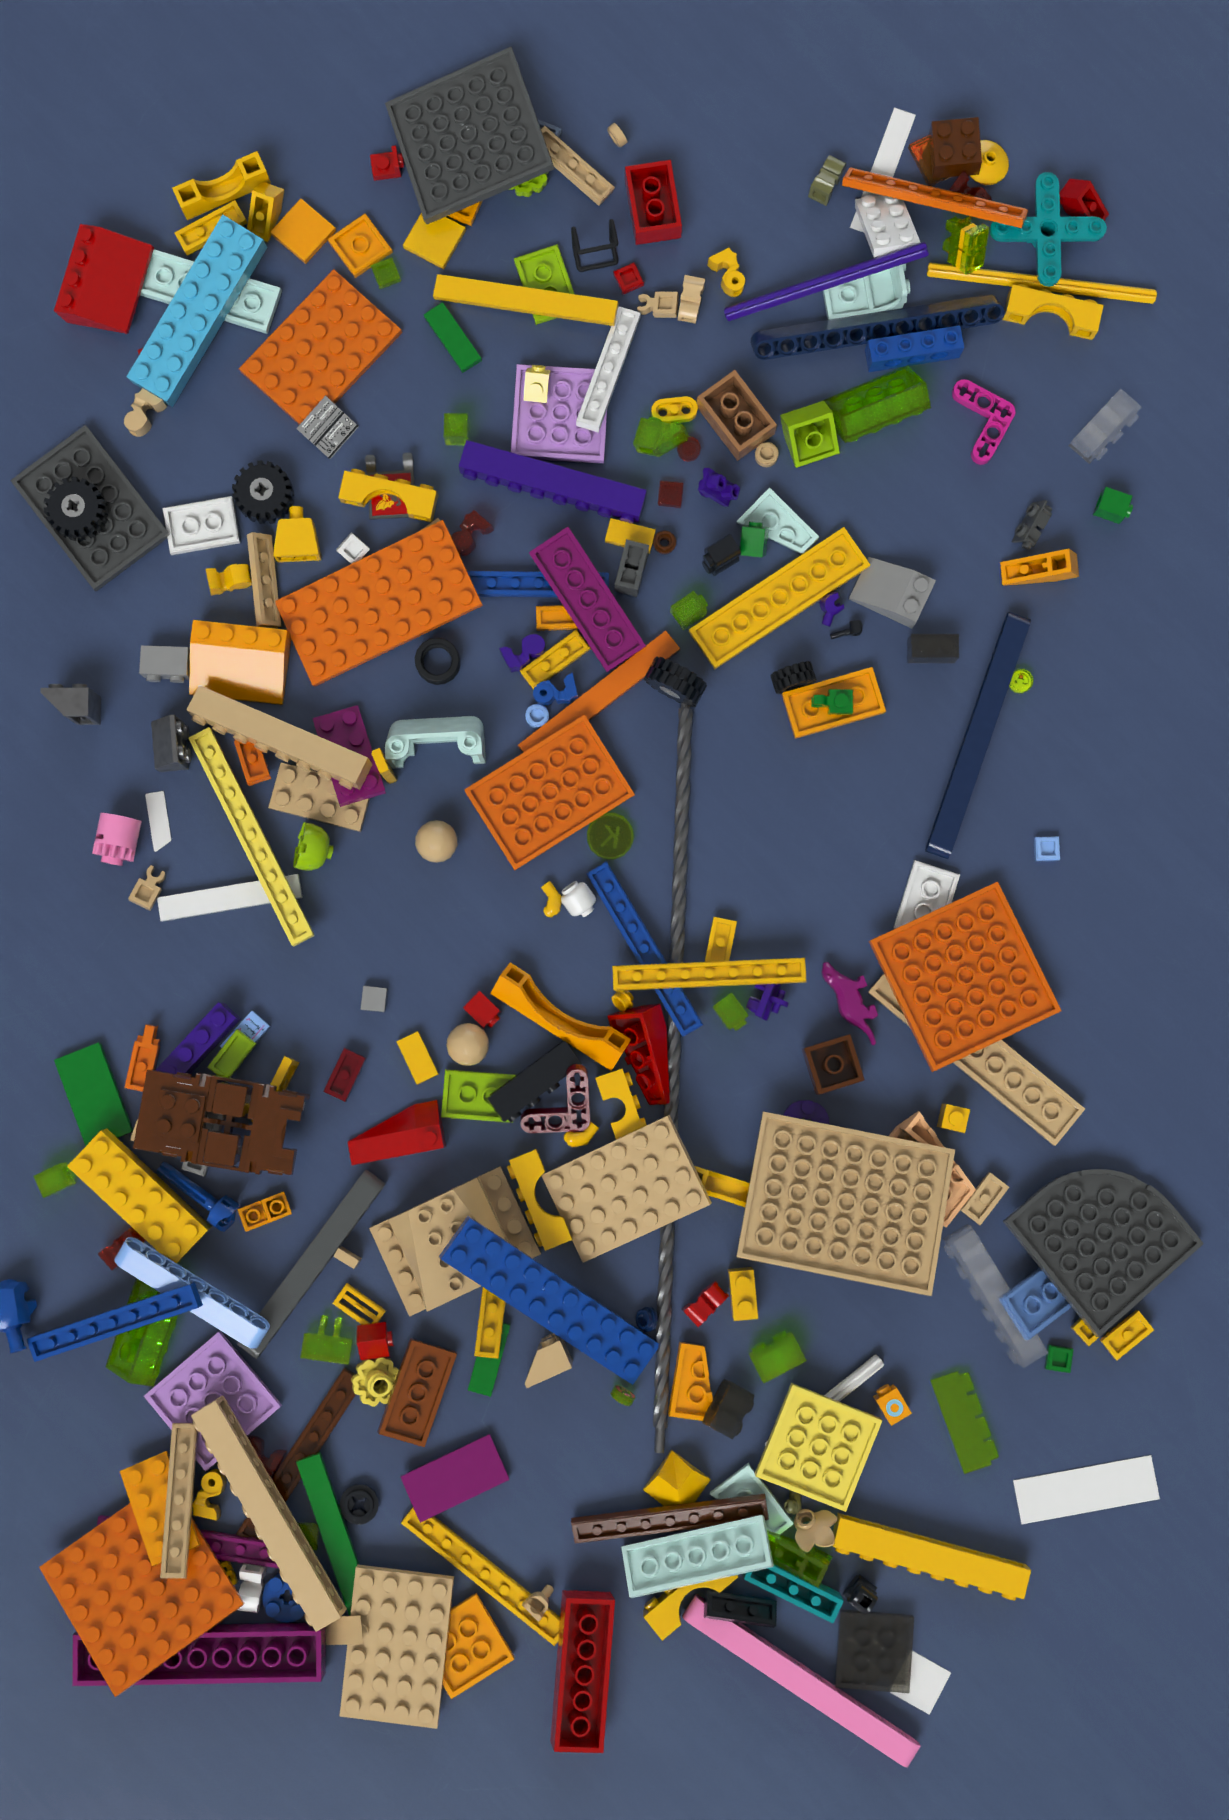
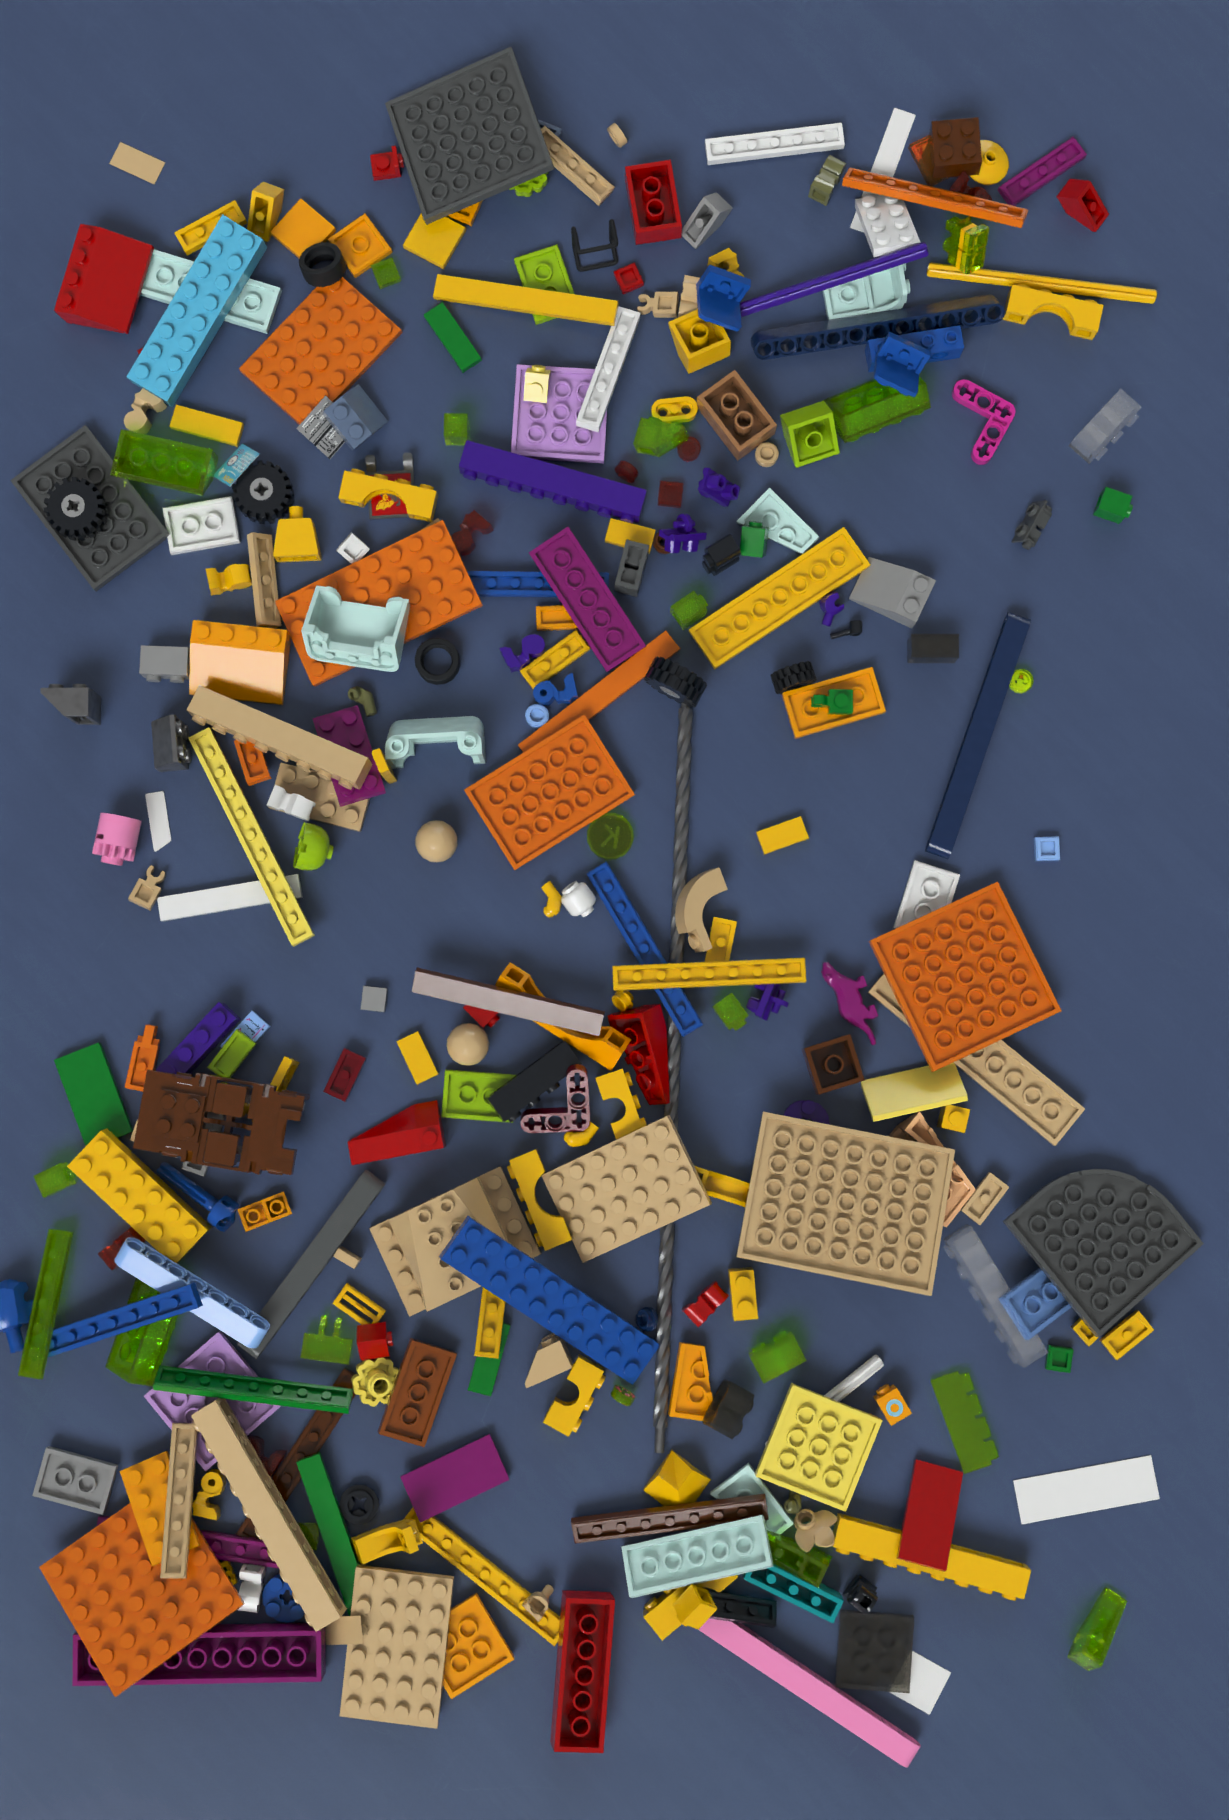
yellow arch [172,151,271,220] -> none
teal piece [989,172,1107,287] -> none
light orange slope [1000,549,1079,586] -> none
none -> clear neon green tile [18,1229,73,1379]
none -> light grey plate [32,1446,119,1515]
none -> tan sticker [109,142,165,184]
none -> clear neon green slope [110,429,219,496]
none -> green tile [153,1365,353,1414]
none -> yellow tile [169,405,244,447]
none -> medium azure sticker [213,444,259,487]
none -> white leg [267,785,316,821]
none -> black tyre [299,242,346,287]
none -> light aqua windscreen [301,585,410,672]
none -> sand blue slope [322,384,388,451]
none -> olive arm [348,686,377,716]
none -> yellow arch [351,1519,423,1564]
none -> tile [412,967,605,1036]
none -> yellow arch [543,1354,606,1437]
none -> clear red tile [615,461,639,483]
none -> dark purple hips [659,514,707,553]
none -> yellow slope [668,309,731,374]
none -> yellow brick [672,1584,717,1630]
none -> tan arch [675,867,728,953]
none -> light grey slope [681,192,733,249]
none -> blue bracket [696,264,751,332]
none -> white plate [705,123,845,165]
none -> yellow tile [756,816,809,855]
none -> light yellow tile [861,1063,968,1122]
none -> blue bracket [874,332,931,397]
none -> red tile [896,1459,963,1572]
none -> magenta tile [998,136,1087,206]
none -> clear neon green slope [1067,1587,1127,1671]

